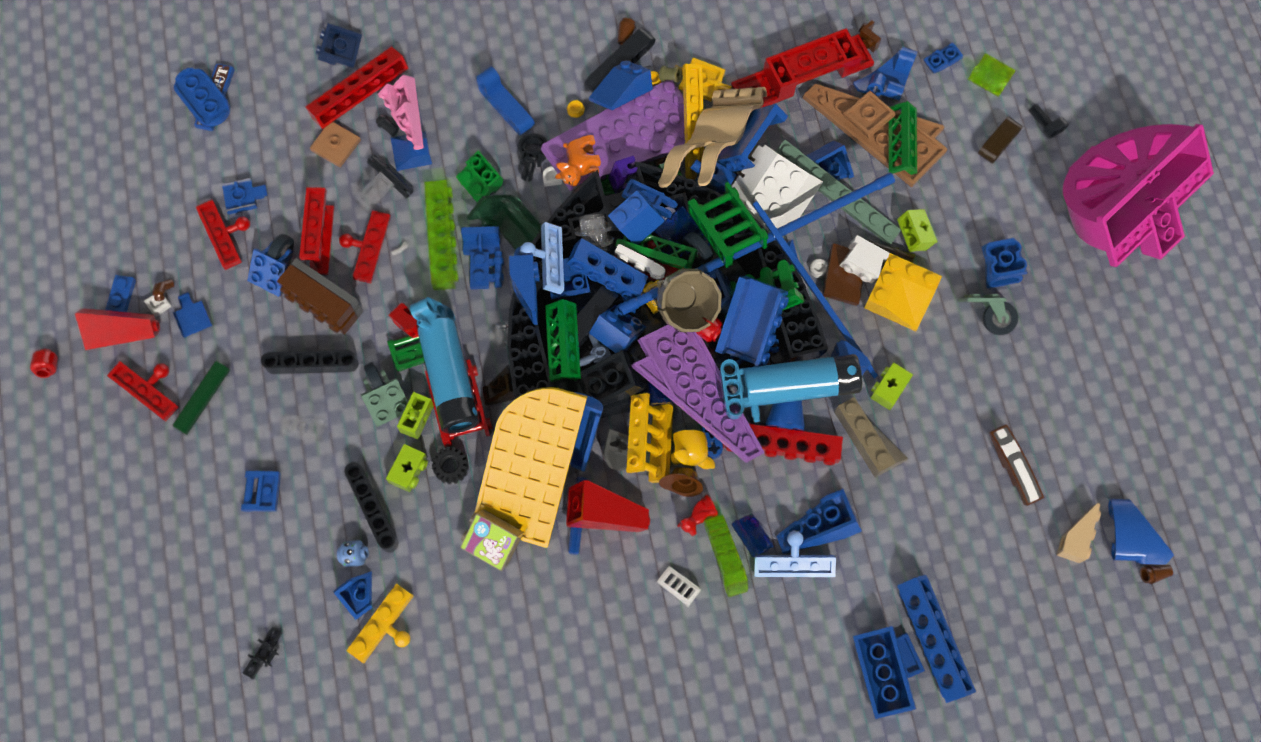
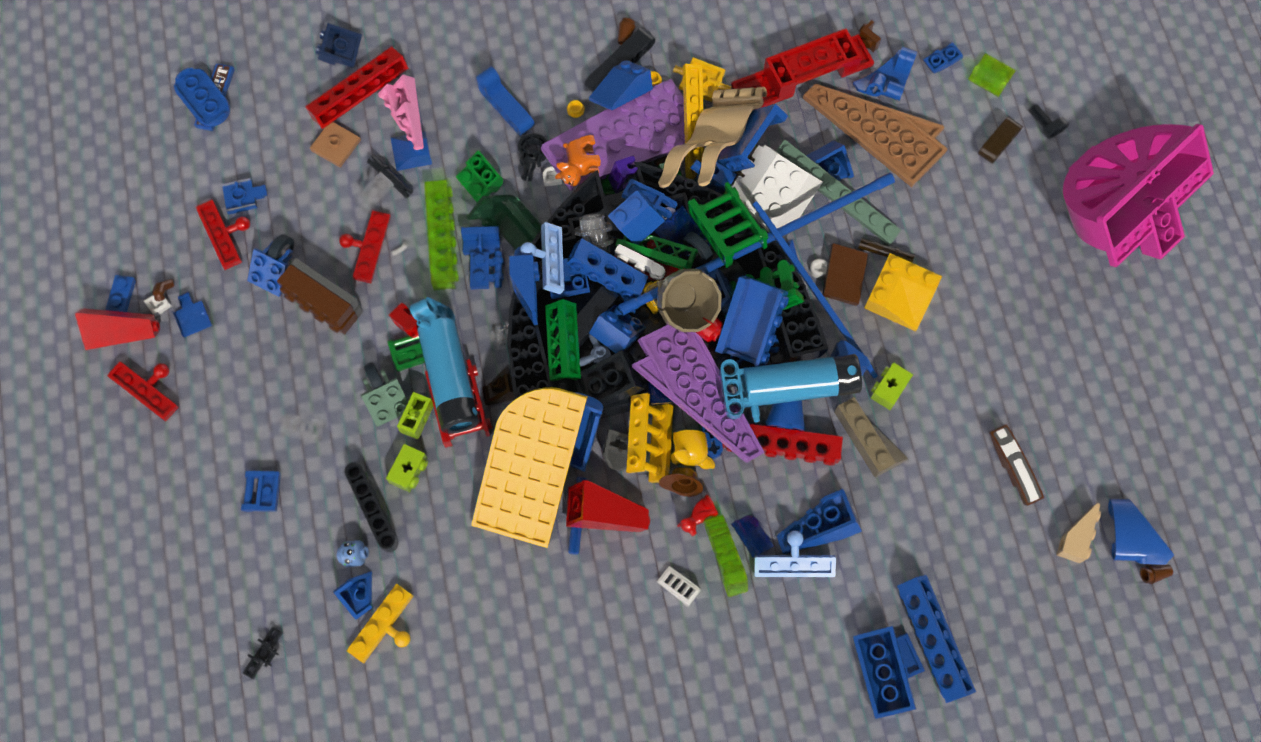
red head [30,348,59,378] -> none
dark green brick [173,361,230,436] -> none
black beam [261,350,359,374] -> none
red fence [299,187,335,275] -> none
black pin [376,114,399,136] -> none
black tyre [432,447,469,485] -> none
brick [460,509,524,571] -> none
olive bush [659,65,682,83] -> none
white hips [839,235,890,284] -> none
medium nougat plate [843,91,895,138] -> none
green fence [889,101,917,175] -> none
lime brick [897,209,938,252] -> none
plate [958,294,1018,335] -> none
blue piece [981,238,1028,289] -> none

